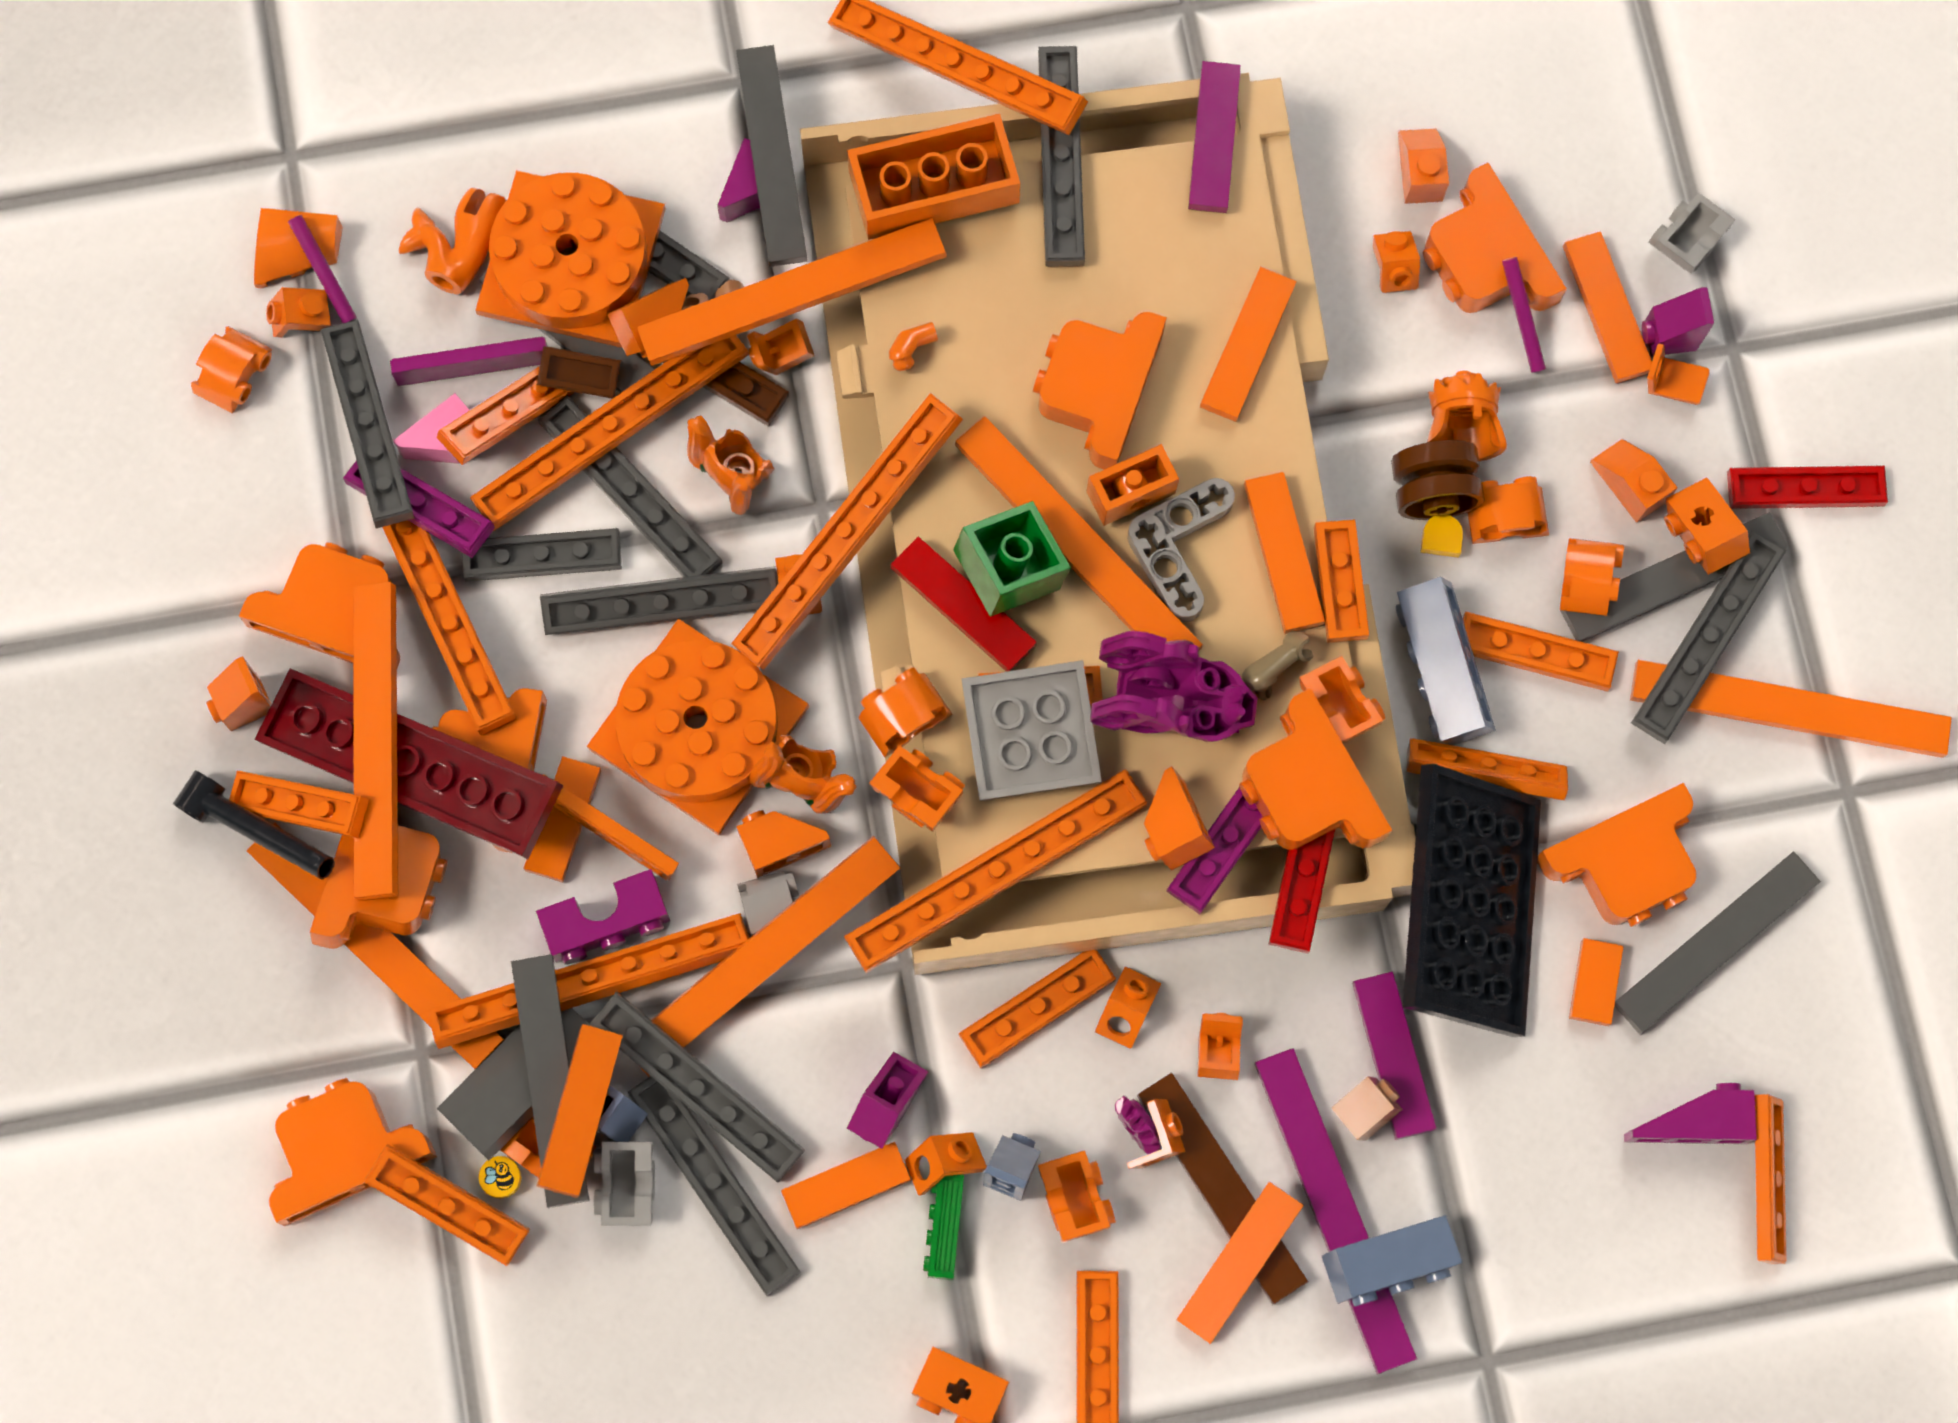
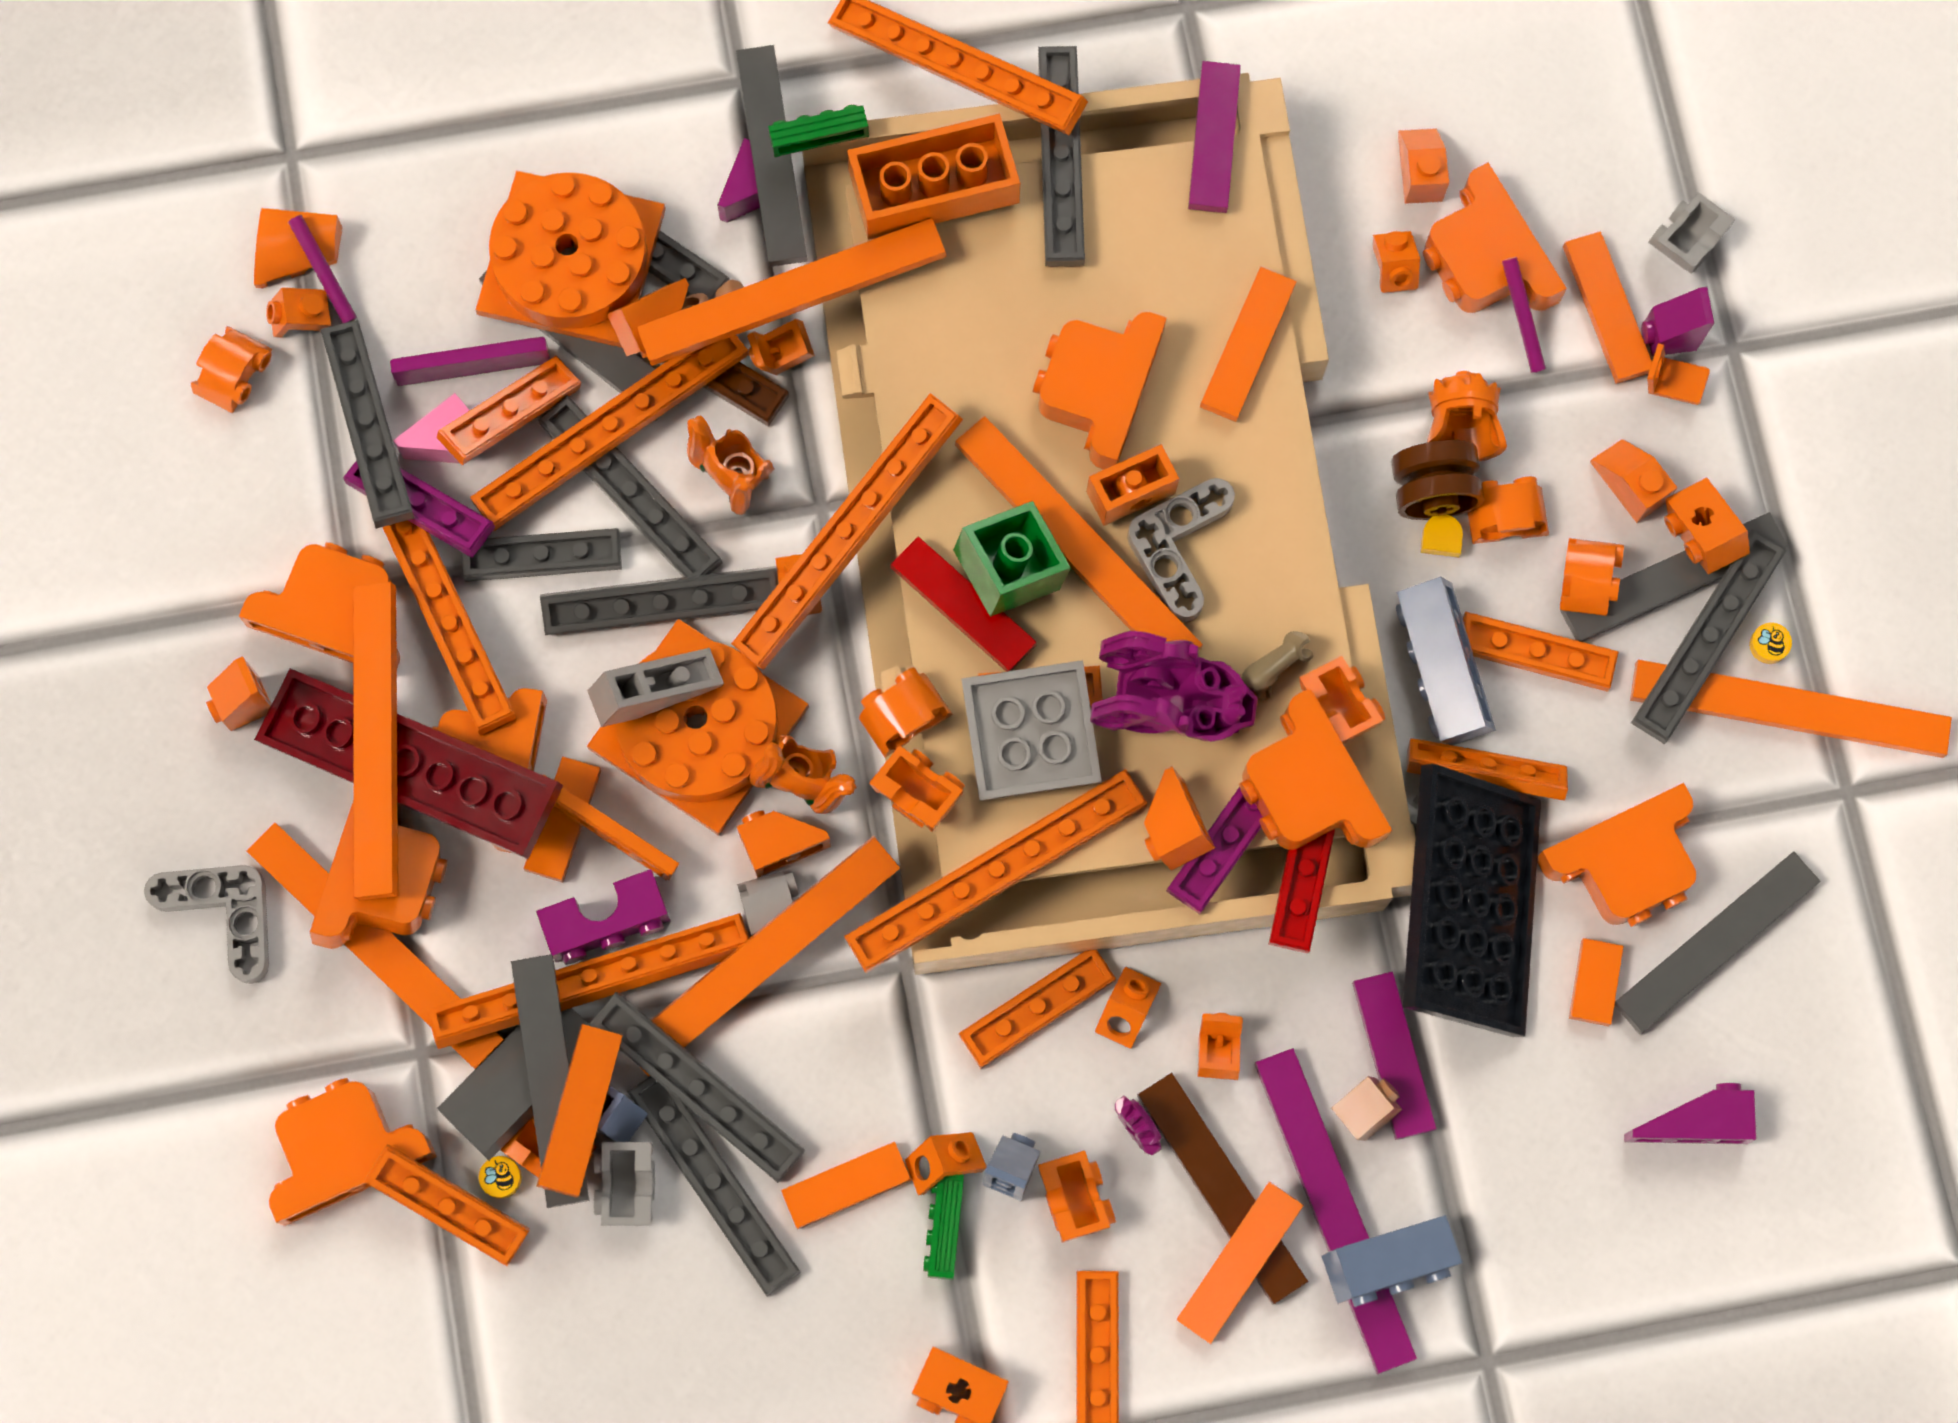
black piece [173,770,334,879] -> none
orange tile [229,770,369,838] -> none
orange piece [399,187,506,294] -> none
reddish brown tile [536,346,621,399] -> none
magenta slope [846,1051,929,1149] -> none
orange arm [889,322,938,371] -> none
orange bracket [1127,1099,1186,1169] -> none
orange tile [1244,472,1325,634] -> none
orange plate [1313,519,1369,643] -> none
red tile [1727,466,1888,509] -> none
orange tile [1755,1094,1787,1264] -> none
none -> light grey beam [144,865,269,984]
none -> light grey slope [587,648,724,727]
none -> green piece [768,105,869,157]
none -> yellow tile [1749,623,1792,664]

